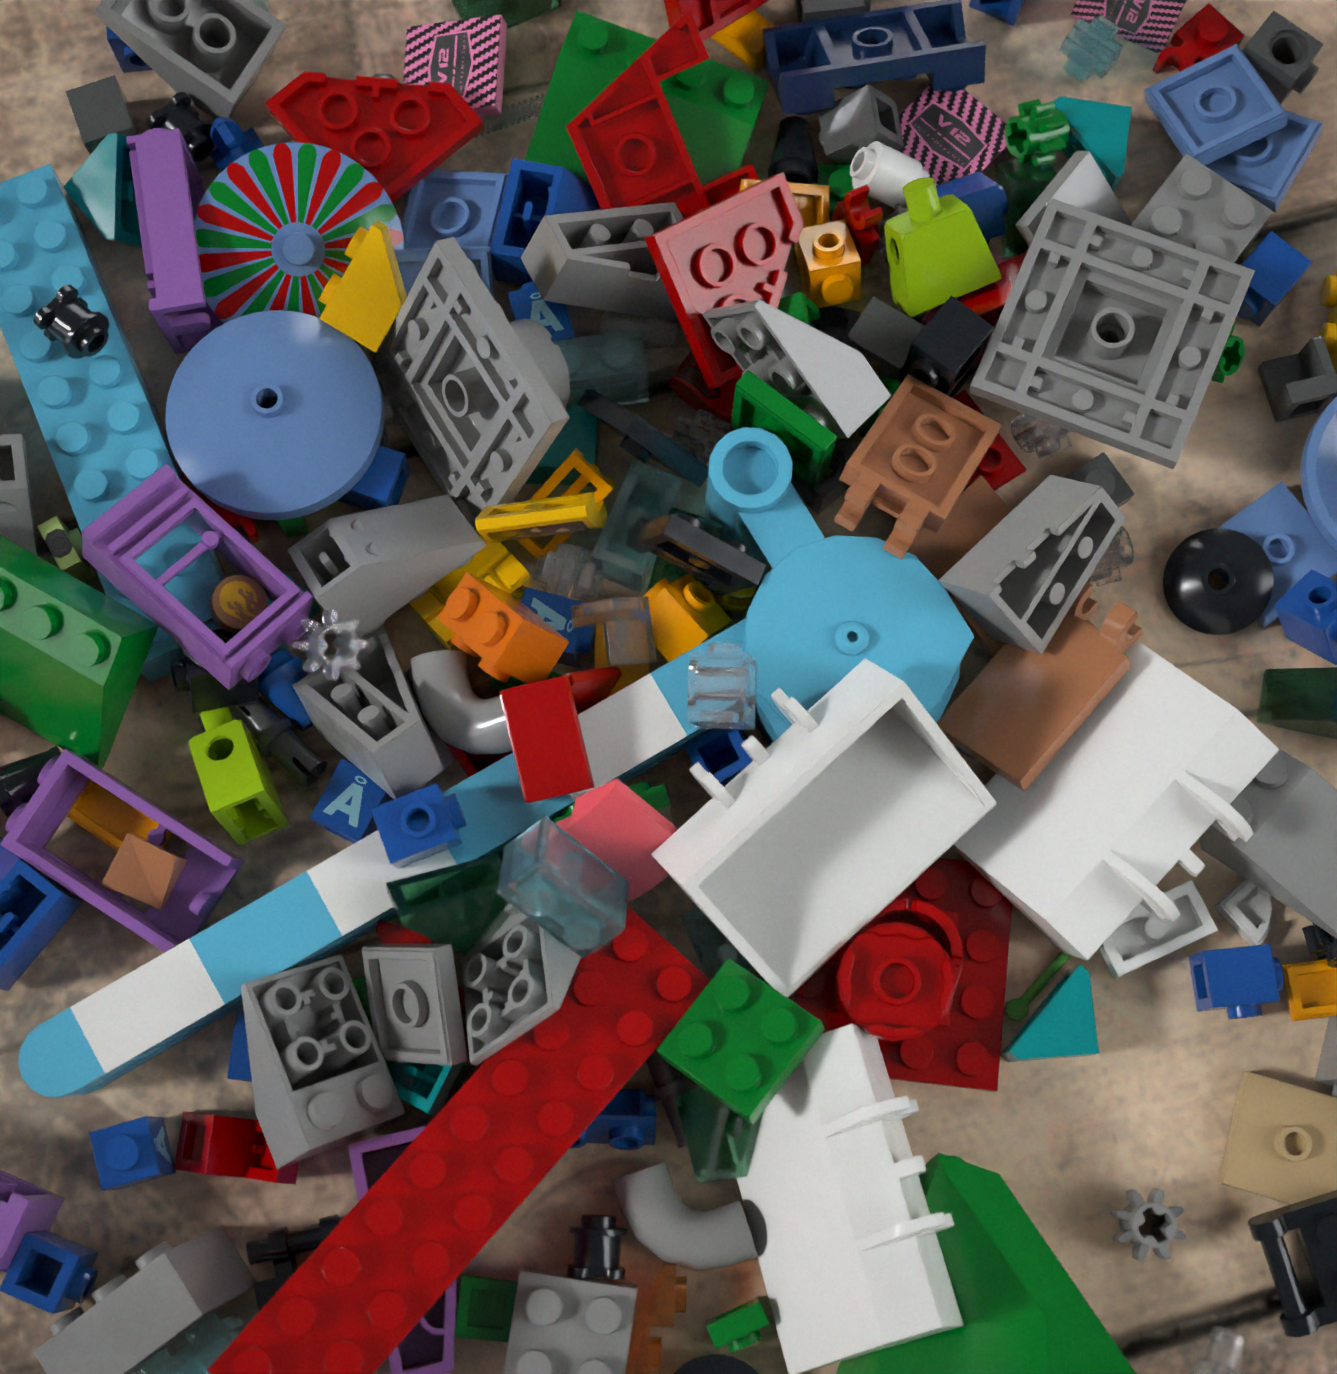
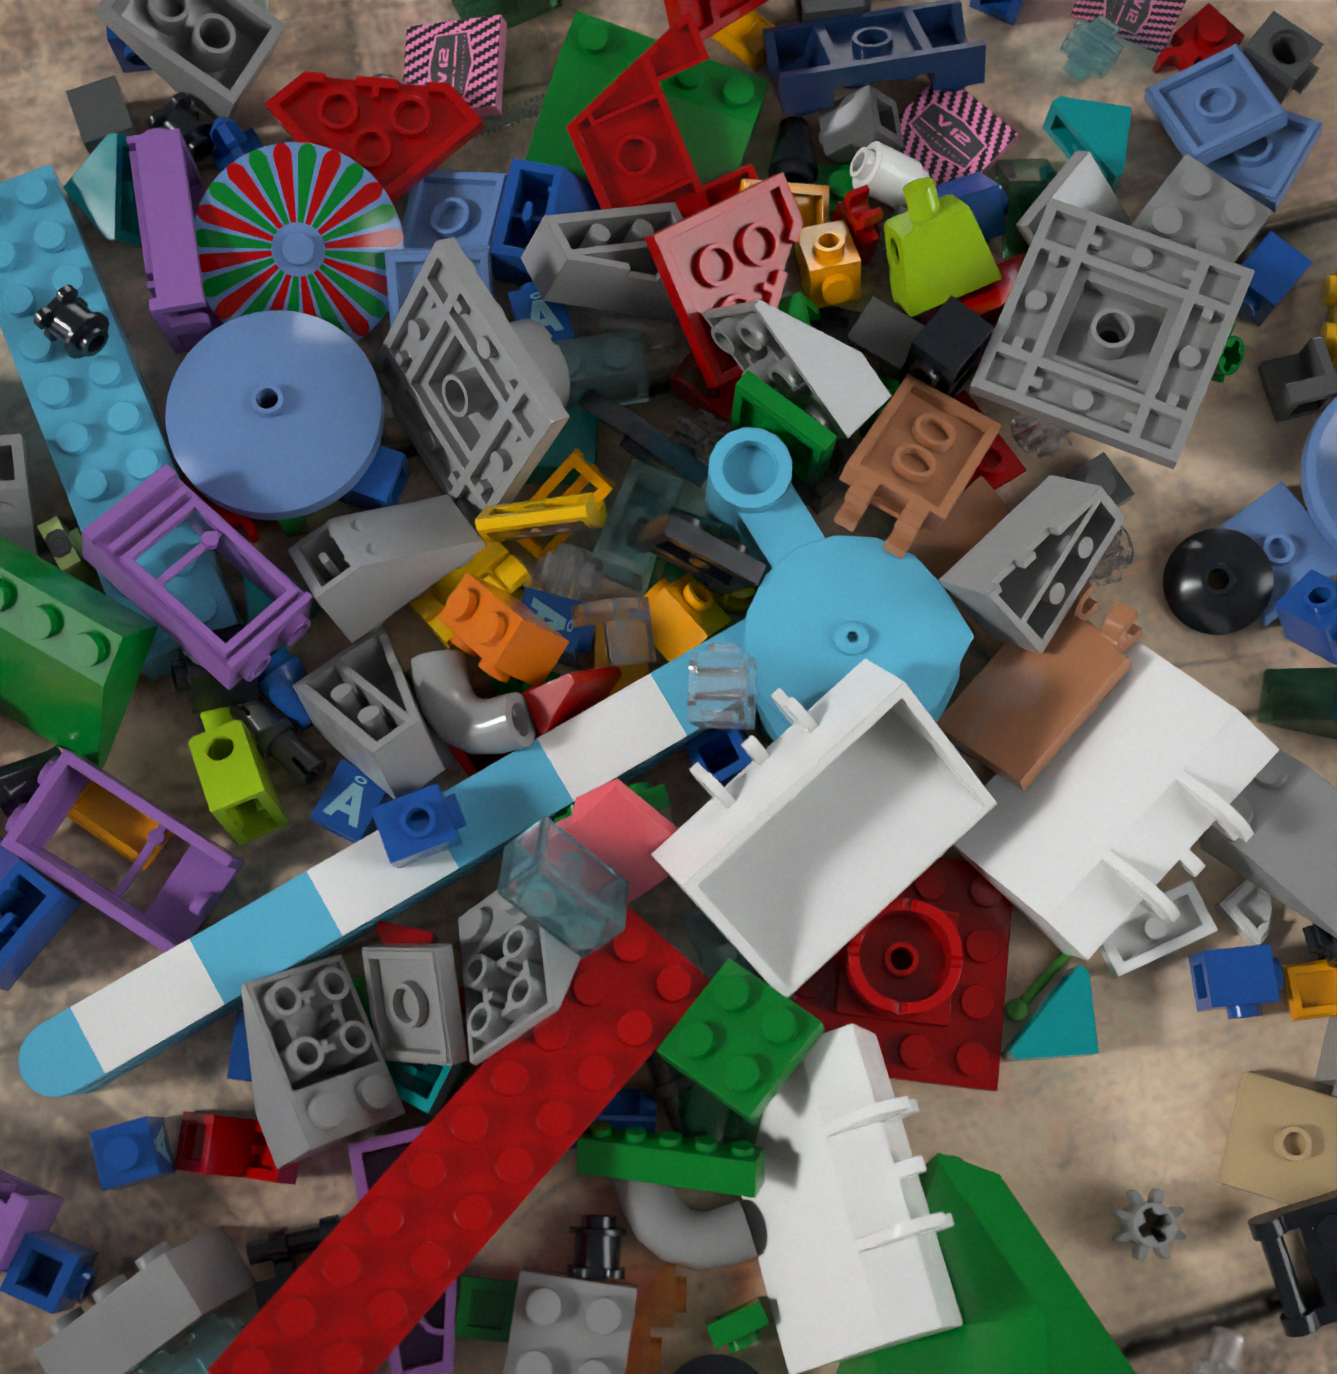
nougat slope [102,833,188,910] -> none
medium nougat tile [209,575,268,633] -> none
clear gear [293,609,369,680] -> none
yellow slope [319,221,407,353] -> none
clear green slope [386,854,516,956] -> none
red slope [500,675,595,803] -> none
red tile [836,922,956,1042] -> none
green gear [1005,99,1070,167] -> none
none -> green piece [577,1122,765,1198]

